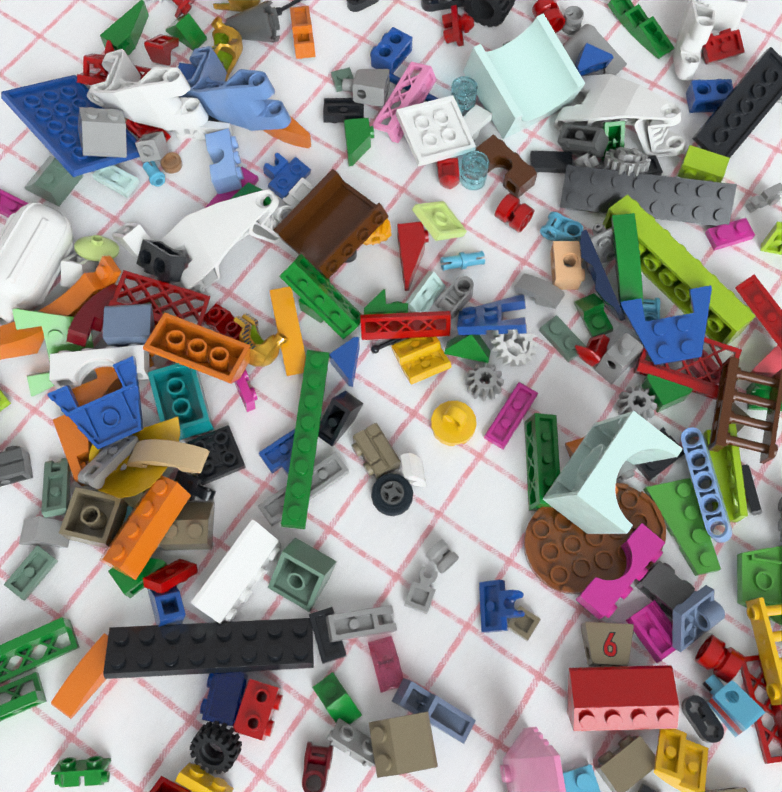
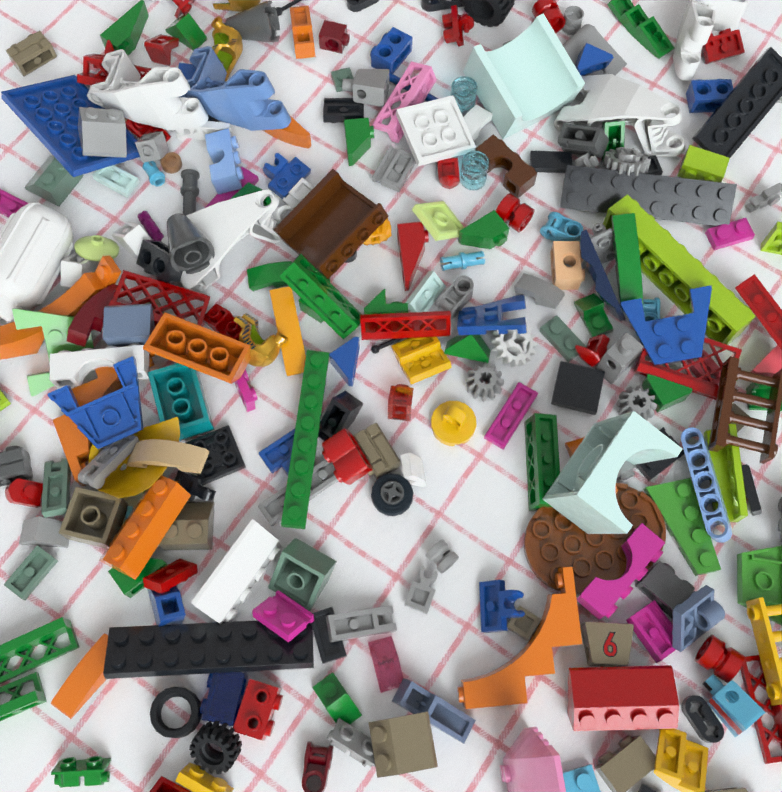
none -> red plate [5,478,43,508]
none -> dark tan brick [6,31,57,77]
none -> magenta axle [137,211,164,241]
none -> black tyre [150,687,202,738]
none -> dark grey cone [167,213,215,274]
none -> dark grey pin [180,169,200,215]
none -> green slope [247,261,292,292]
none -> dark pink plate [252,590,314,642]
none -> dark red brick [319,20,350,54]
none -> red brick [322,428,373,485]
none -> light grey plate [372,145,416,192]
none -> clear red slope [388,384,414,421]
none -> orange arch [457,567,582,709]
none -> green slope [458,210,510,249]
none -> black tile [551,361,605,415]

